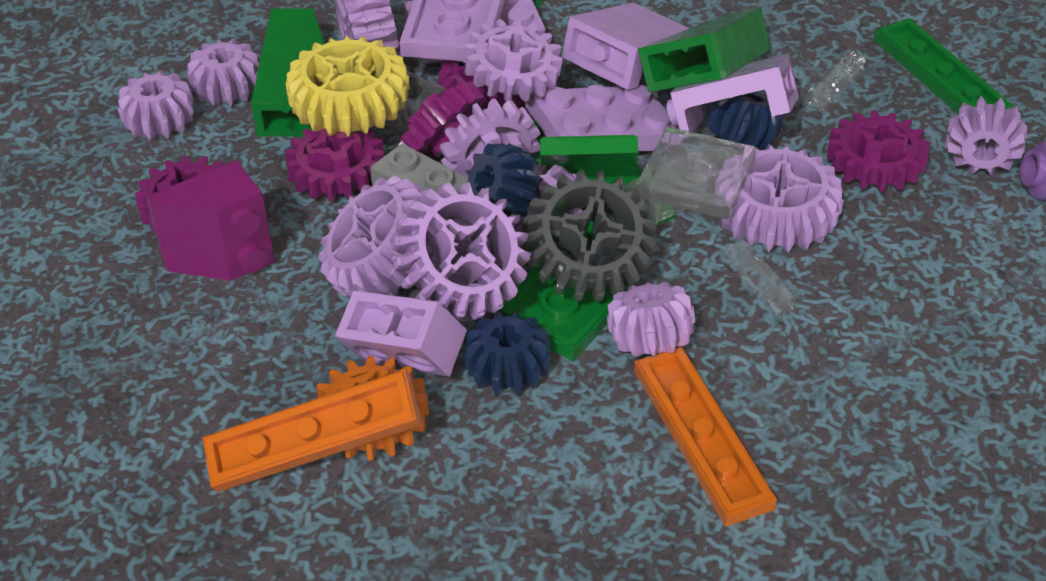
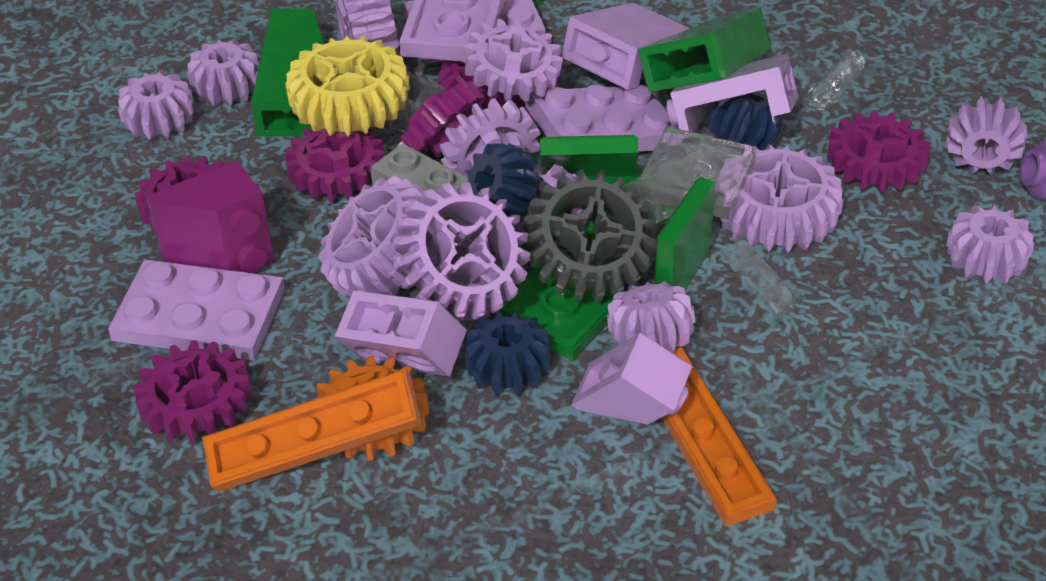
green tile [874,18,1015,114] -> none
none -> lavender plate [108,259,285,361]
none -> magenta gear [133,340,252,442]
none -> lavender slope [571,333,692,424]
none -> green tile [655,177,716,290]
none -> lavender gear [946,204,1034,285]

